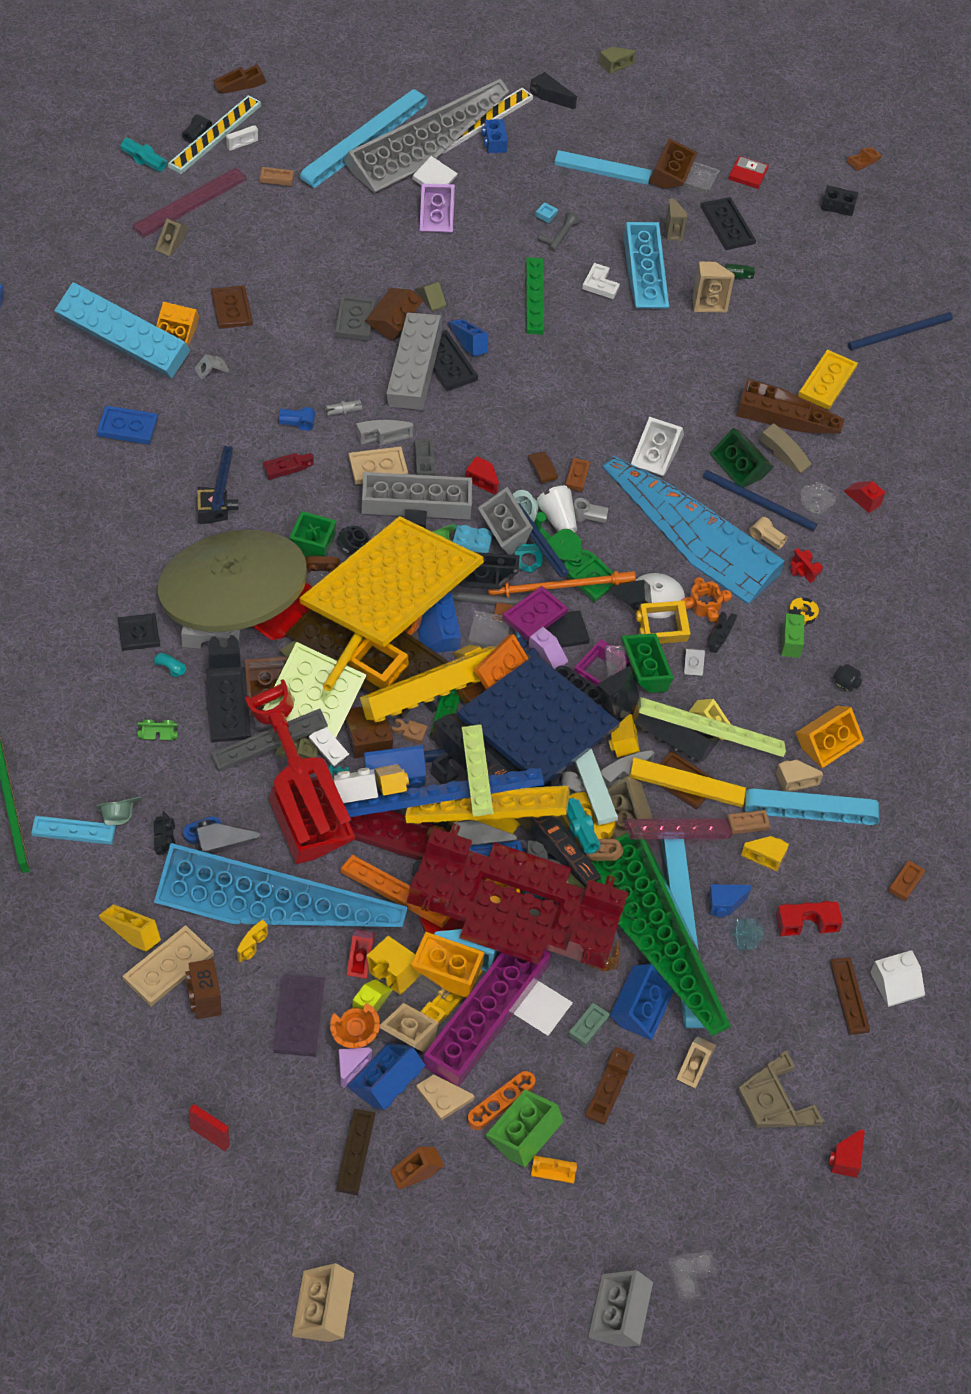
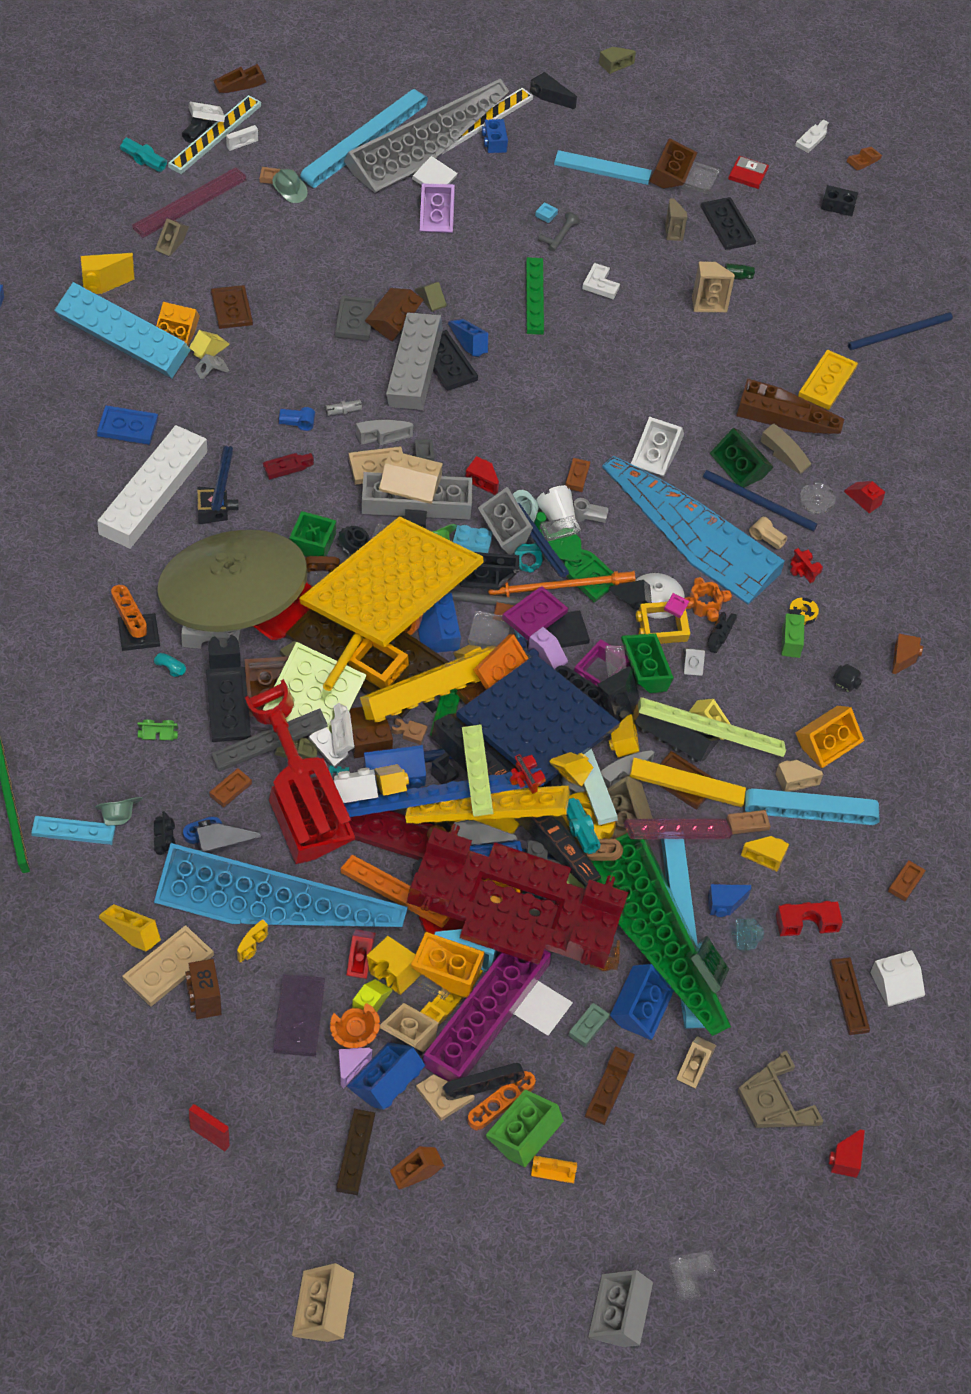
reddish brown slope [528,451,558,483] -> none
medium azure slope [623,222,669,309] -> none
none -> yellow slope [81,253,134,294]
none -> white brick [97,425,207,549]
none -> orange beam [111,585,147,638]
none -> white tile [188,102,225,122]
none -> light yellow slope [189,330,229,359]
none -> dark orange plate [209,768,252,808]
none -> sand green piece [272,169,308,203]
none -> white hinge [331,703,354,756]
none -> tan slope [379,450,443,504]
none -> black beam [442,1063,525,1100]
none -> red hips [509,754,546,794]
none -> clear tile [540,515,581,542]
none -> yellow slope [550,752,593,787]
none -> dark pink tile [664,593,689,618]
none -> dark green tile [691,936,729,993]
none -> white hinge [795,120,829,153]
none -> dark orange slope [892,634,923,674]

